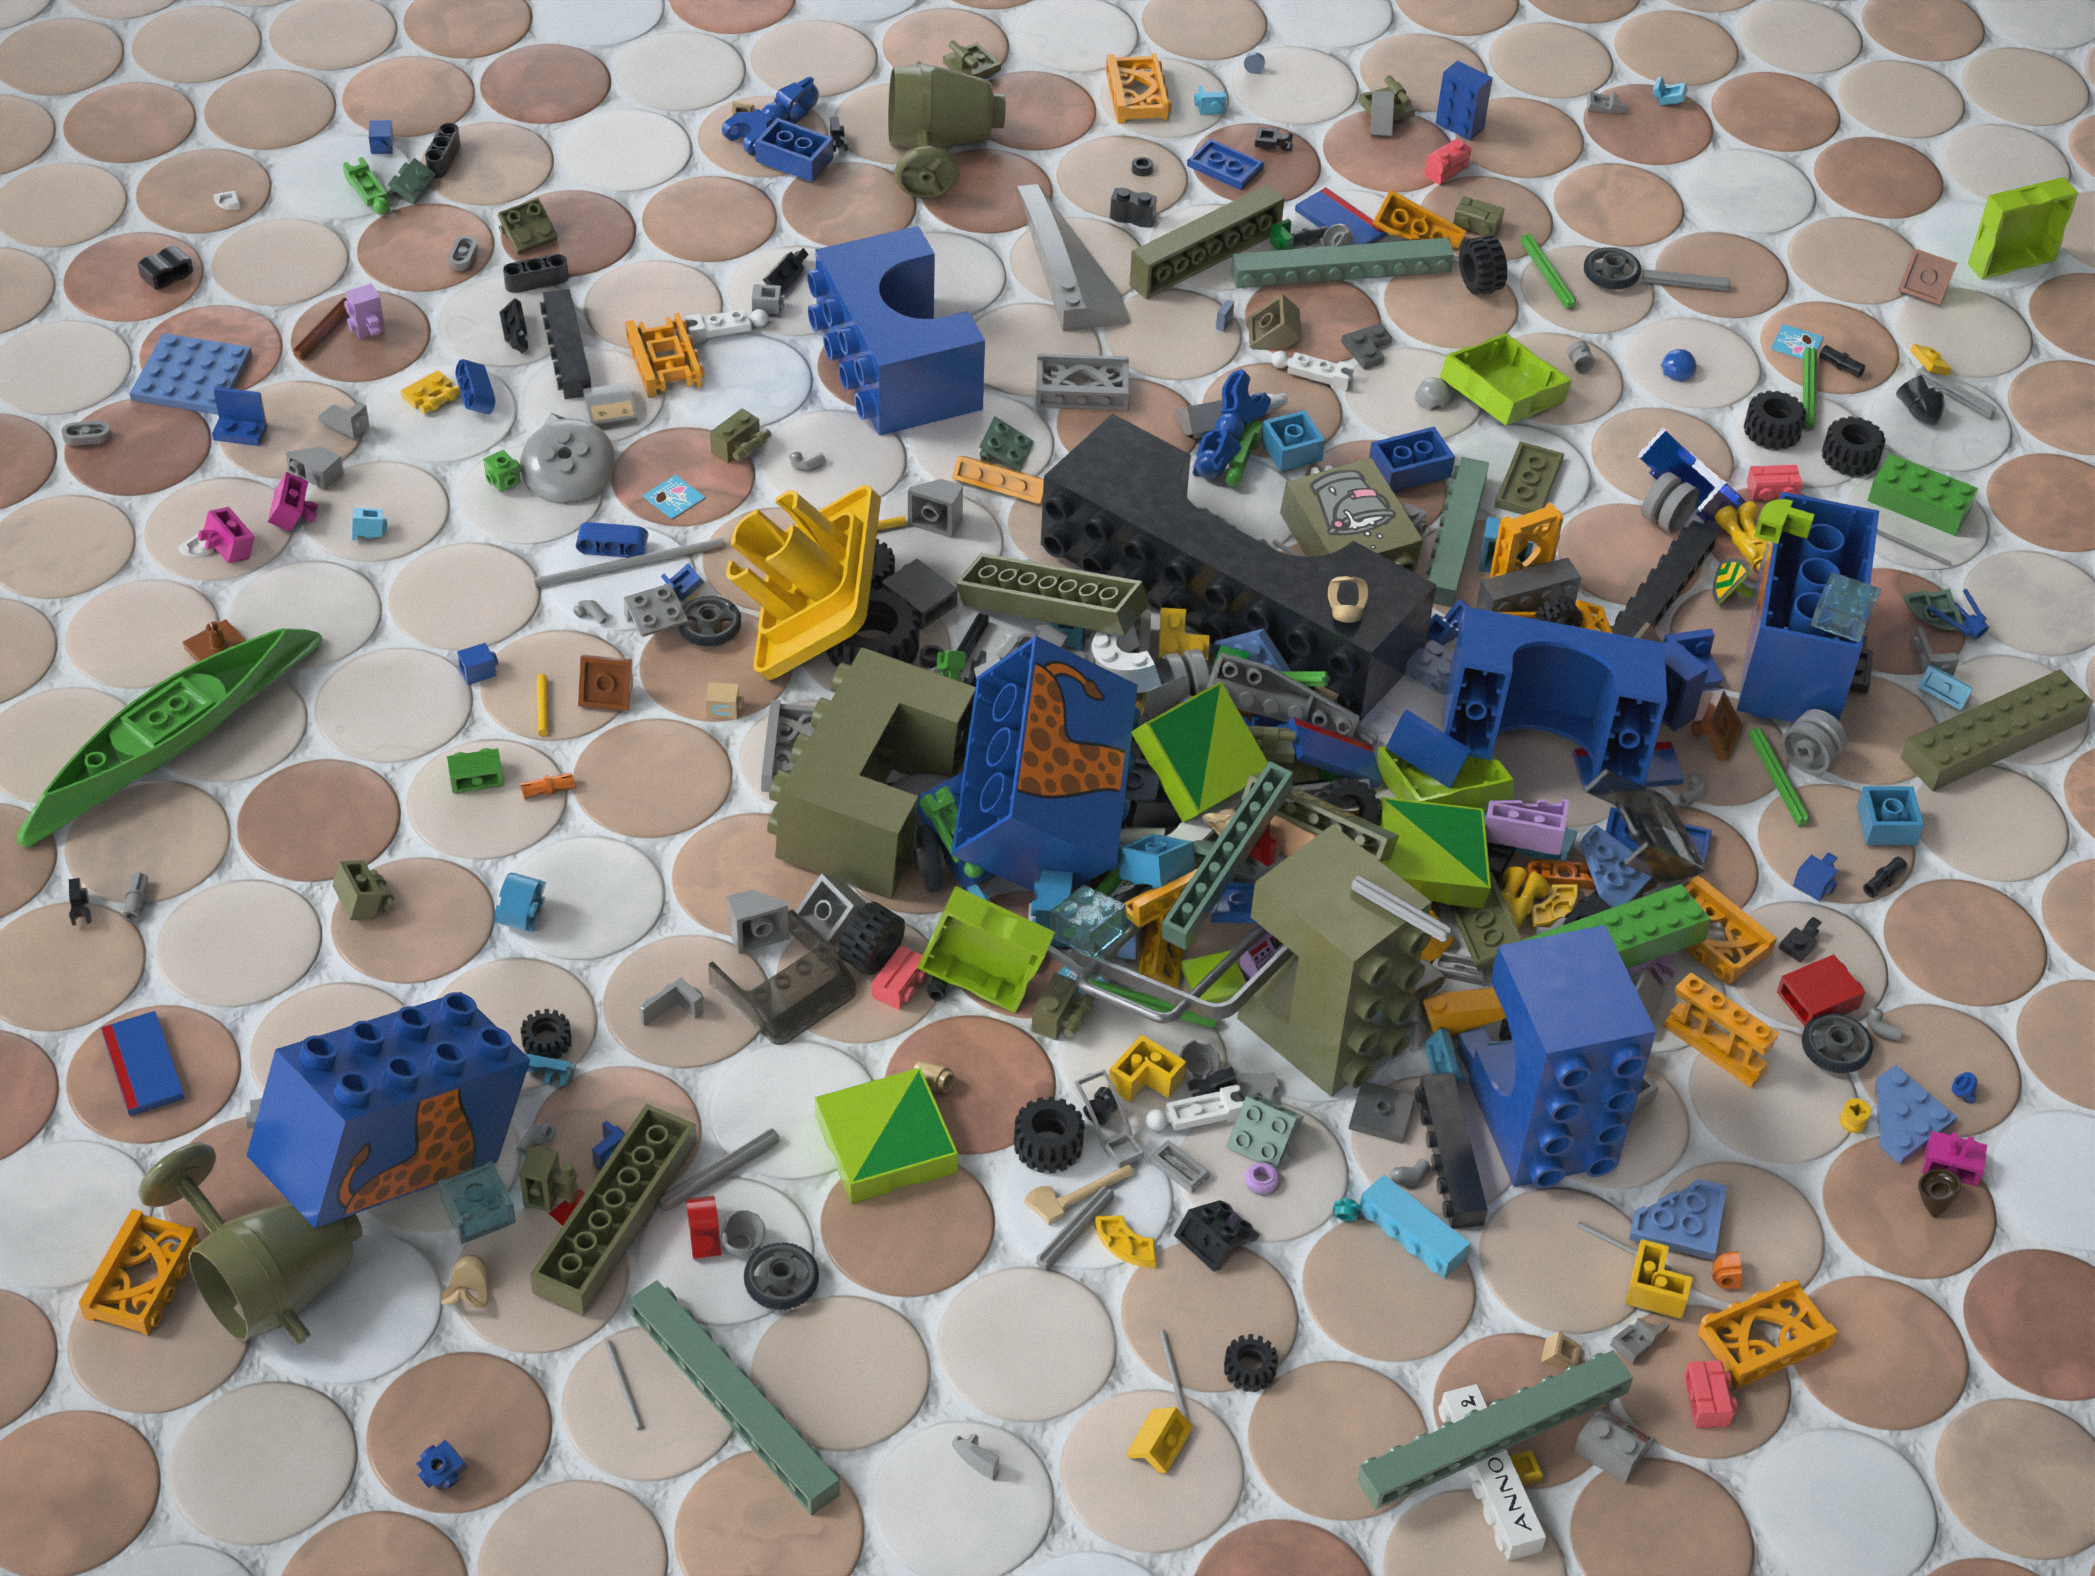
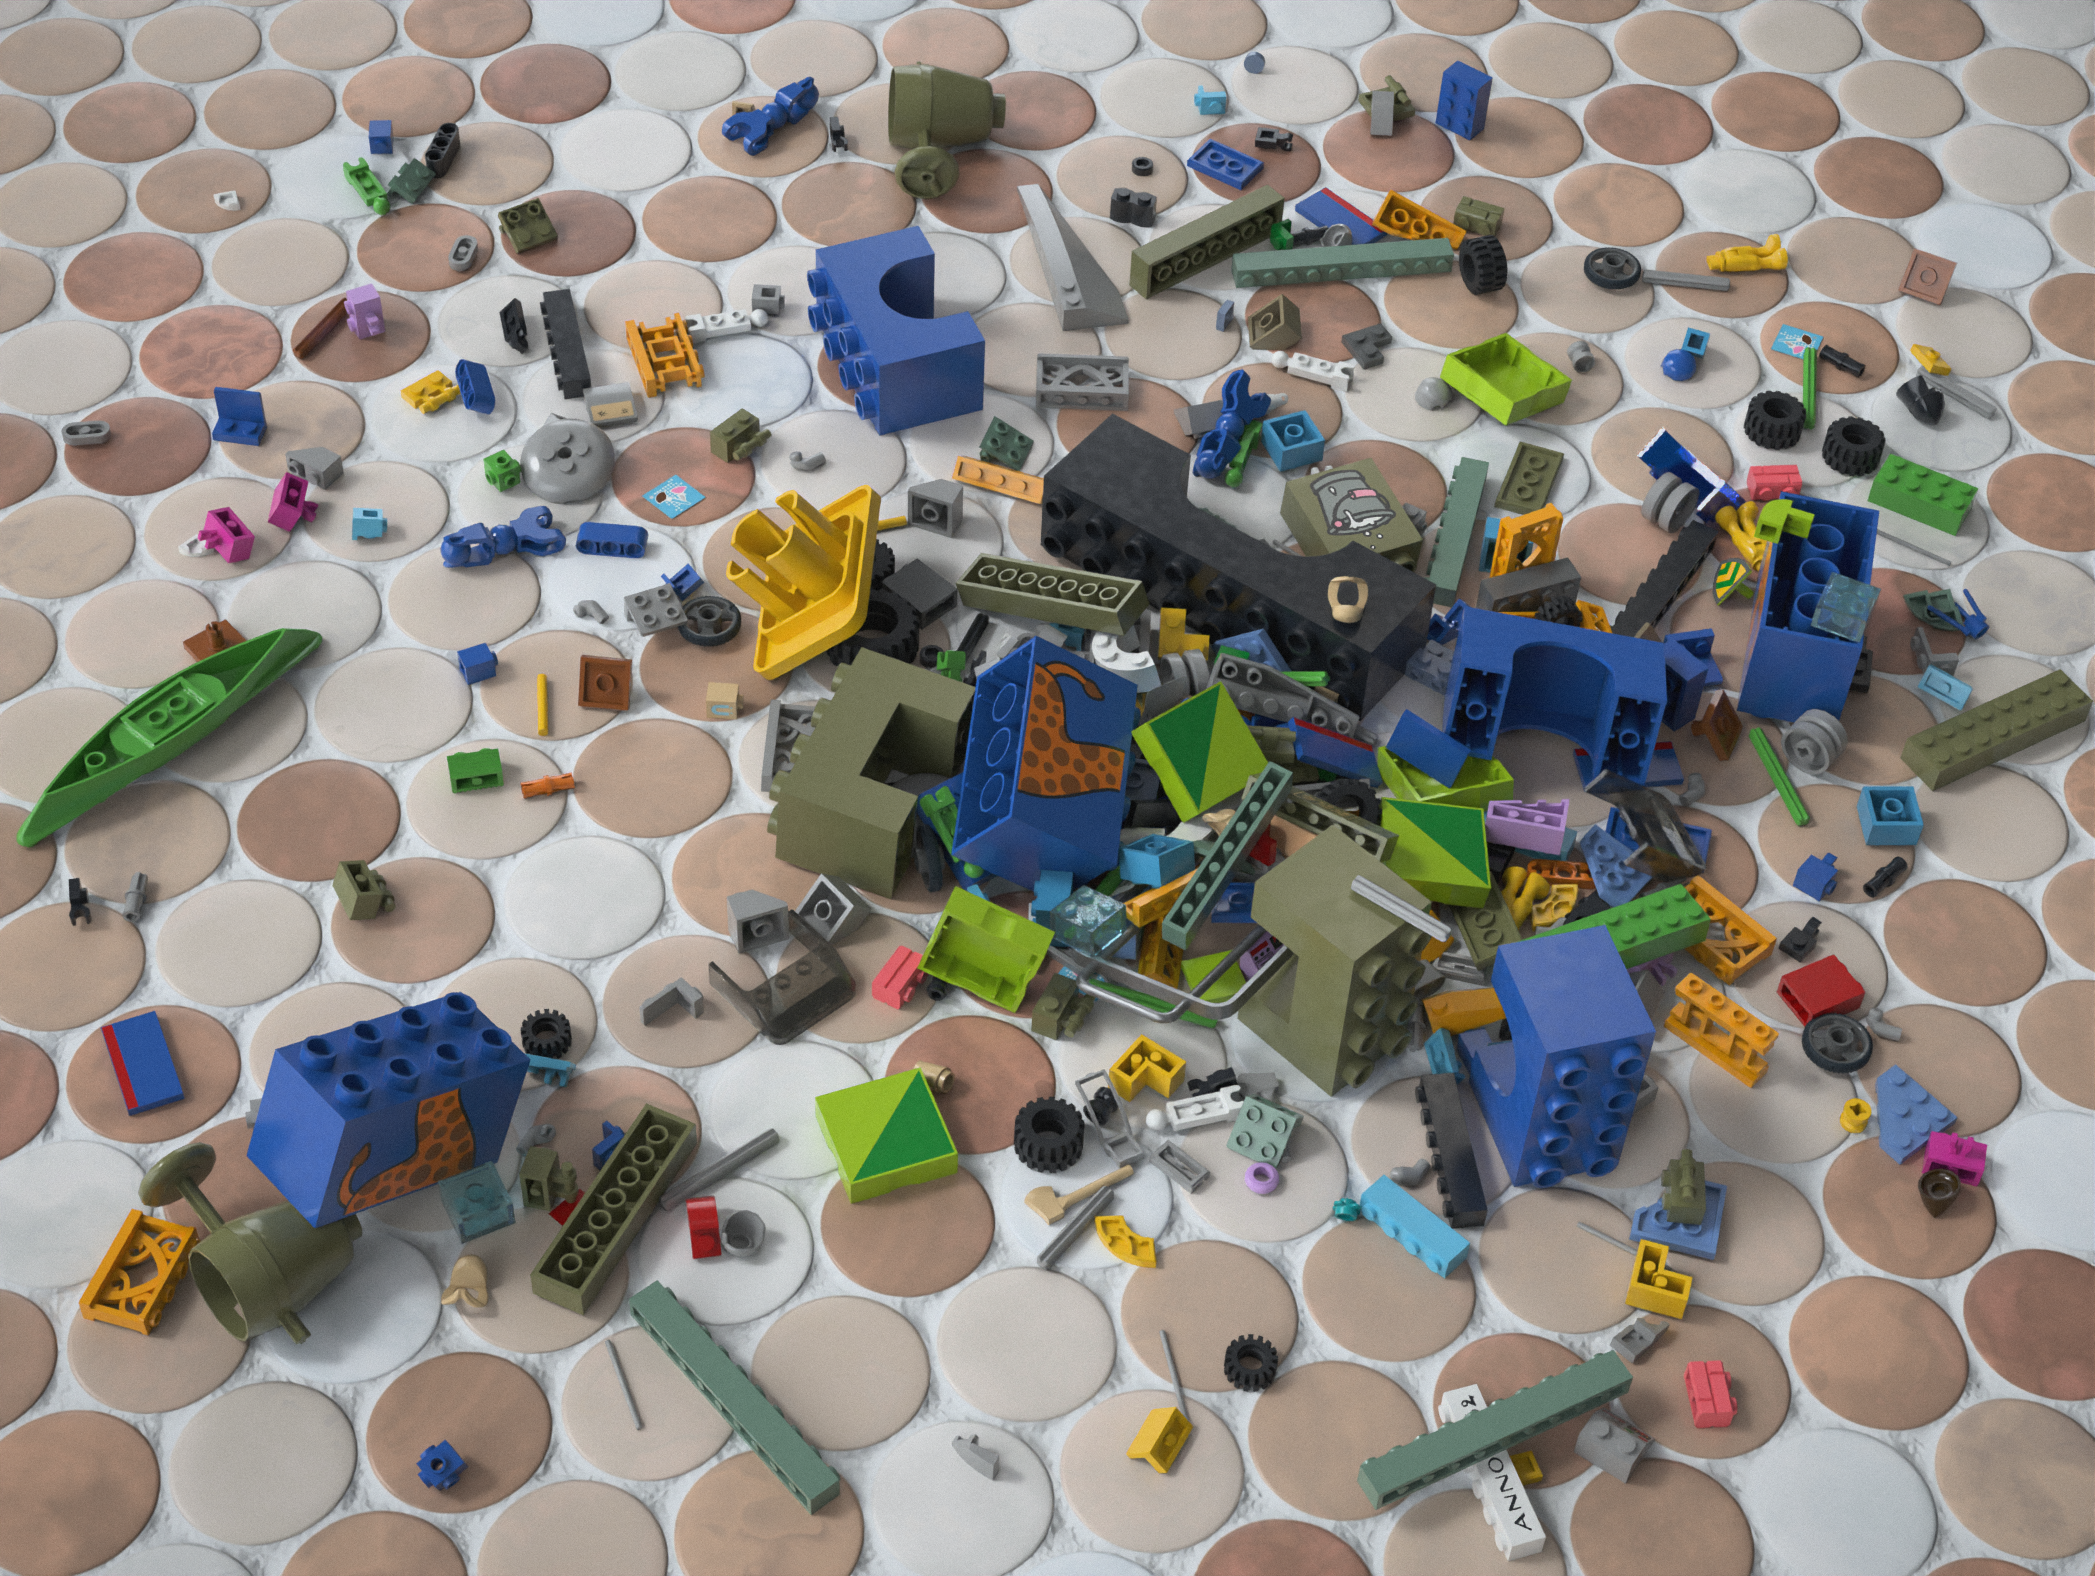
medium blue plate [129,333,252,414] -> none
black brick [138,246,193,290] -> none
light grey bracket [319,402,370,439] -> none
dark azure brick [495,872,546,932] -> none
black beam [503,254,569,293] -> none
light grey piece [534,537,725,587] -> none
dark grey wheel [744,1242,819,1310] -> none
blue brick [755,118,834,182] -> none
black hinge [762,248,809,294] -> none
black tyre [838,901,905,976] -> none
olive plate [943,40,1001,78] -> none
light orange fence [1106,53,1172,123] -> none
black bracket [1174,1200,1260,1272] -> none
light grey hair [1179,1040,1221,1081] -> none
dark grey plate [1348,1082,1415,1143] -> none
blue brick [1369,426,1455,492] -> none
coral brick [1425,139,1472,185] -> none
bright green axle [1521,233,1576,309] -> none
tan slope [1541,1332,1581,1369] -> none
light grey slope [1586,91,1630,114] -> none
medium azure bracket [1653,77,1688,106] -> none
light orange fence [1697,1279,1838,1390] -> none
orange piece [1712,1251,1742,1289] -> none
blue plate [1952,1072,1978,1104] -> none
lime tile [1968,177,2078,280] -> none
none -> blue piece [440,506,566,568]
none -> olive brick [1661,1149,1706,1225]
none -> dark azure brick [1681,327,1710,359]
none -> yellow piece [1706,234,1788,272]

